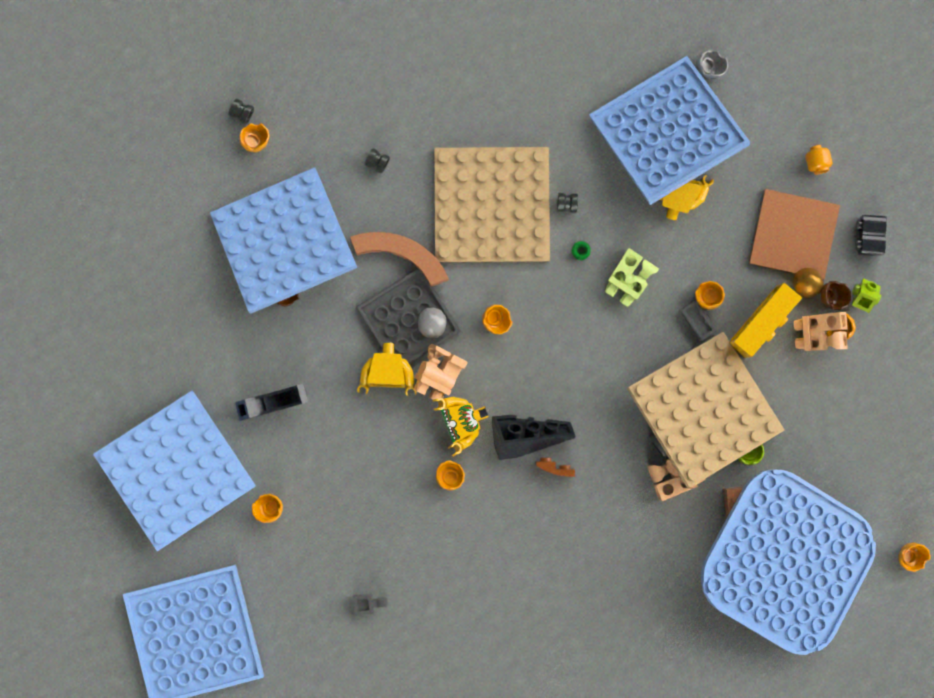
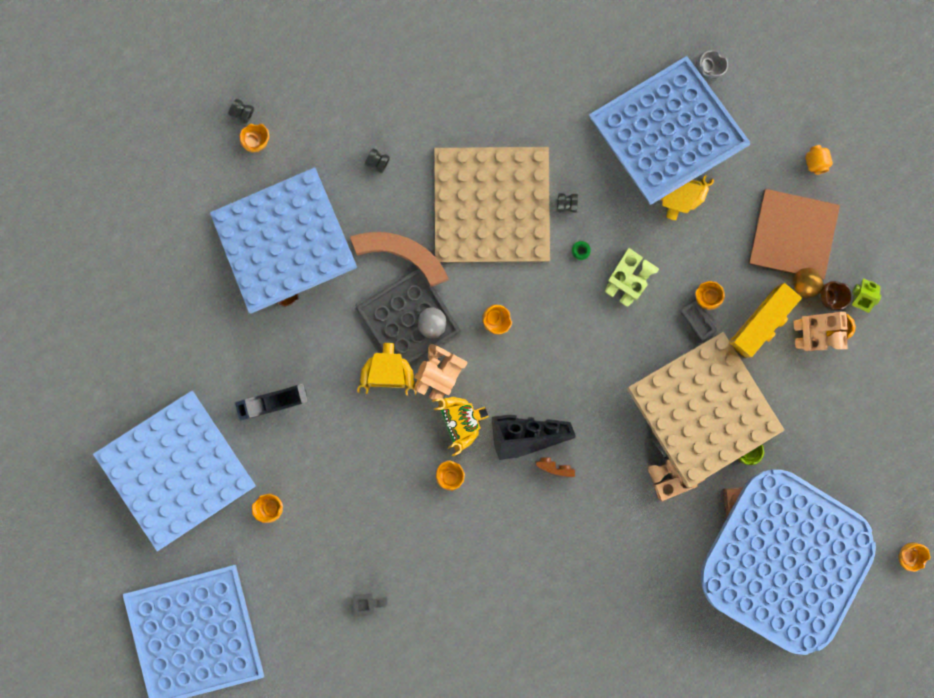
black brick [855,215,887,256] -> none

